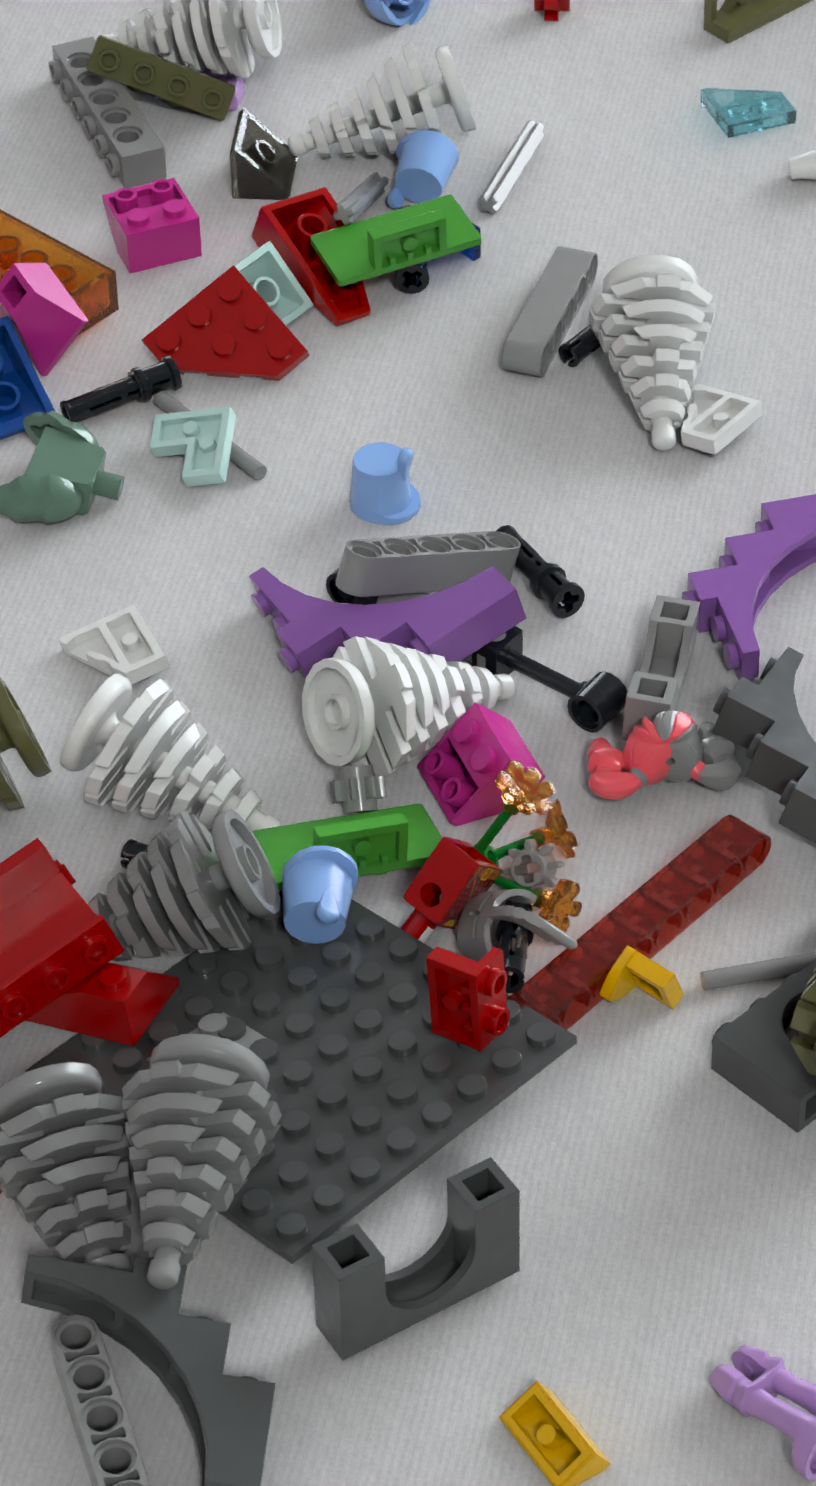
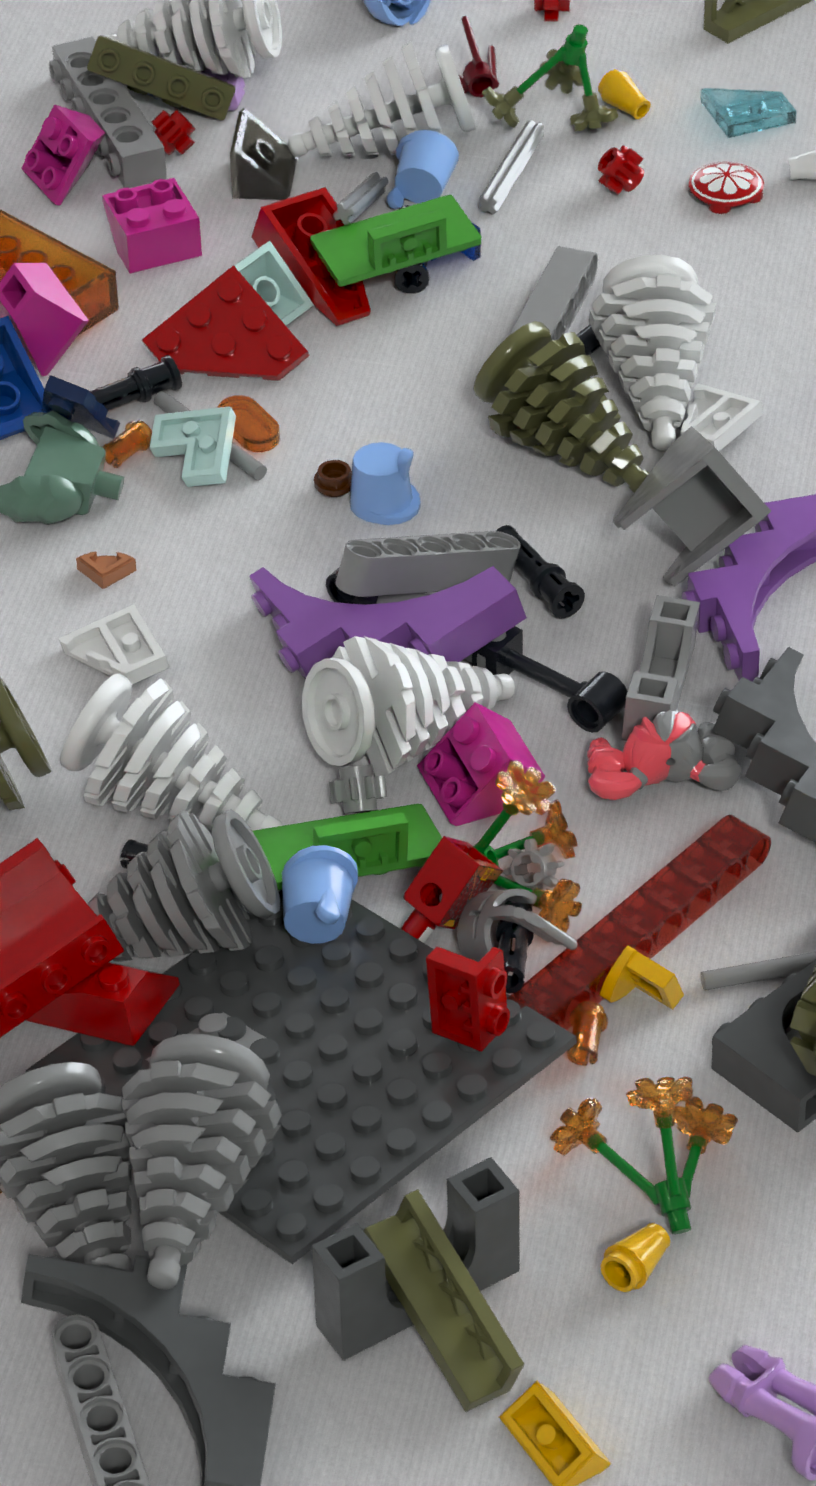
none -> dark pink slope [21,104,105,206]
none -> dark blue wing [41,375,120,439]
none -> nougat tile [76,552,137,589]
none -> clear orange pin [102,420,152,468]
none -> red gear [151,109,196,155]
none -> clear orange tile [218,395,280,452]
none -> reddish brown plate [314,460,352,497]
none -> olive fence [364,1189,525,1412]
none -> dark red plant [458,16,499,97]
none -> olive plant [473,321,649,493]
none -> olive plant [482,24,619,131]
none -> clear orange plant [550,1077,738,1234]
none -> clear orange pin [567,1001,608,1066]
none -> yellow cone [598,69,651,119]
none -> red gear [598,145,644,194]
none -> yellow cone [601,1223,670,1292]
none -> light grey ladder [613,426,771,586]
none -> red dish [689,162,764,214]

